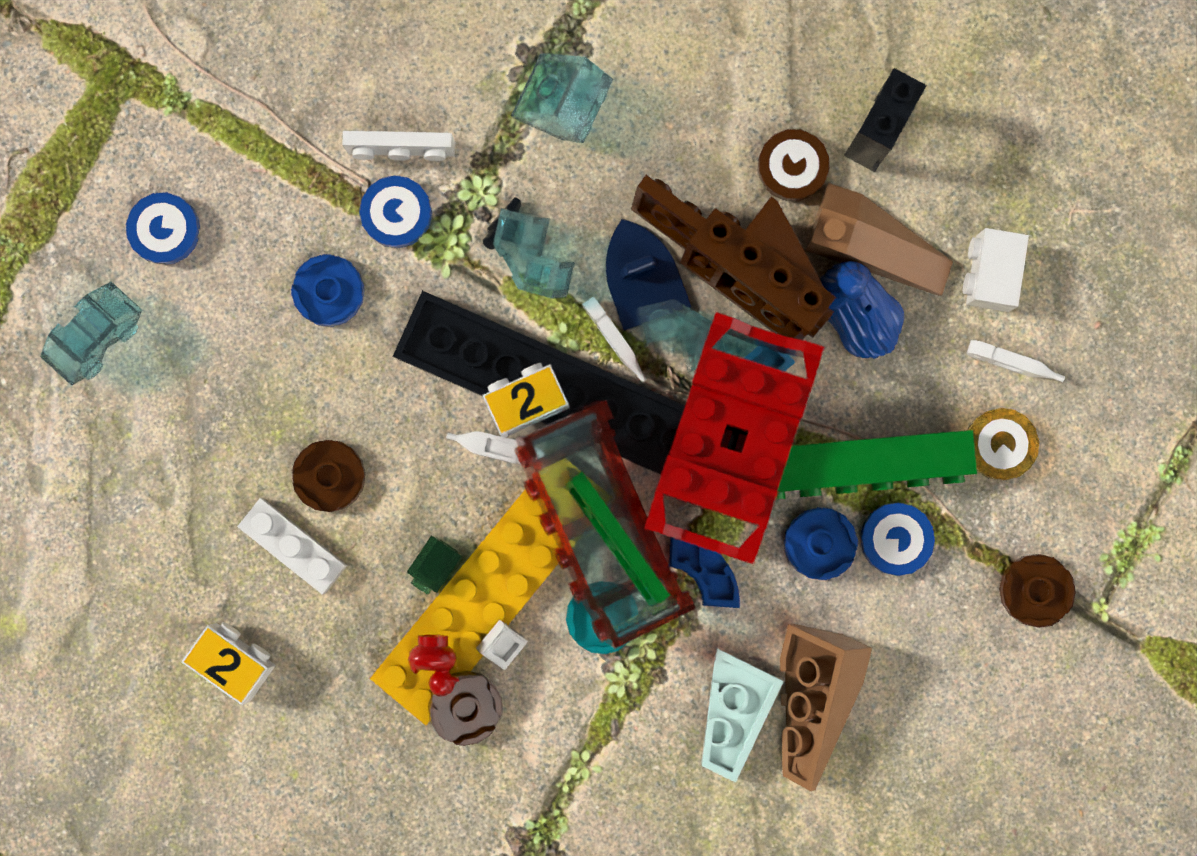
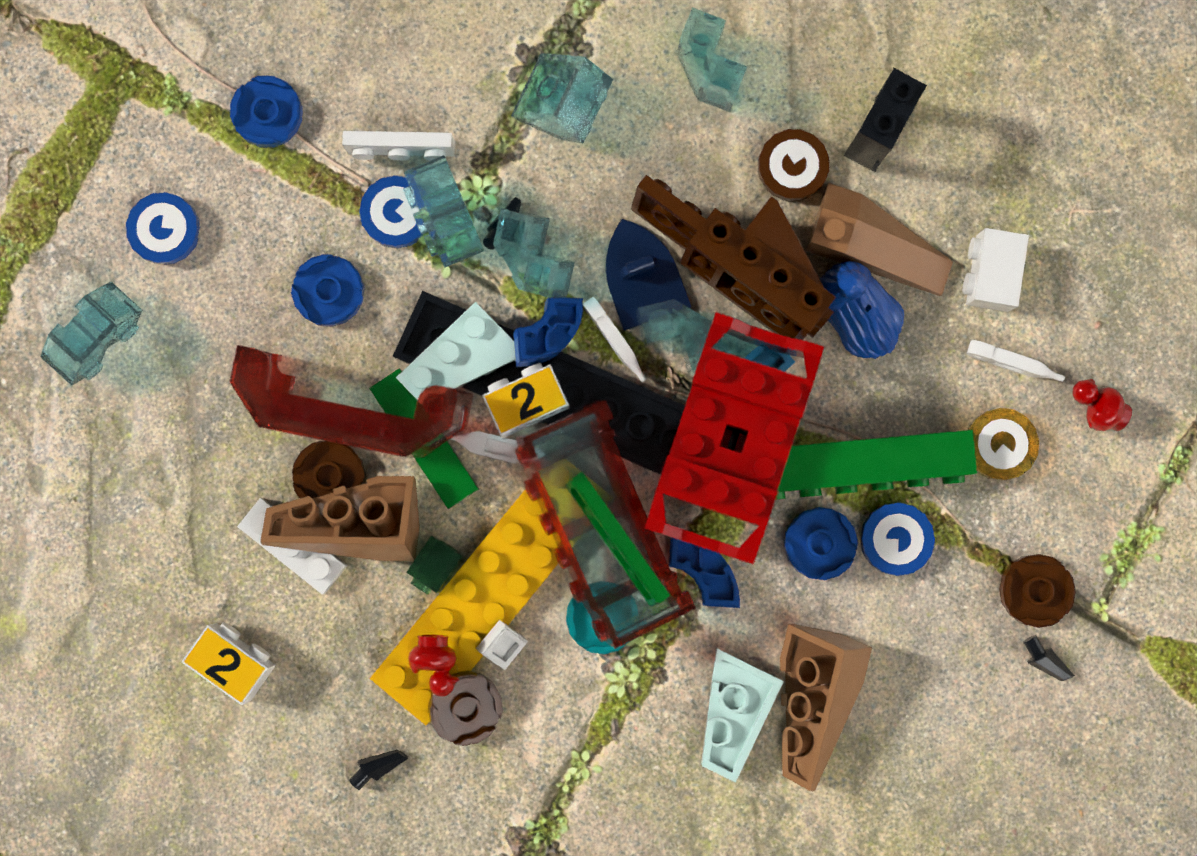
none -> blue tile [230,76,303,148]
none -> clear red windscreen [230,345,474,458]
none -> medium nougat wedge [260,476,420,562]
none -> black bar [349,750,408,790]
none -> green tile [369,368,479,509]
none -> light aqua wing [396,302,516,405]
none -> clear light blue brick [403,155,484,268]
none -> blue tile [513,297,583,367]
none -> clear light blue brick [677,7,747,112]
none -> black bar [1023,635,1075,681]
none -> red animal [1072,379,1132,431]

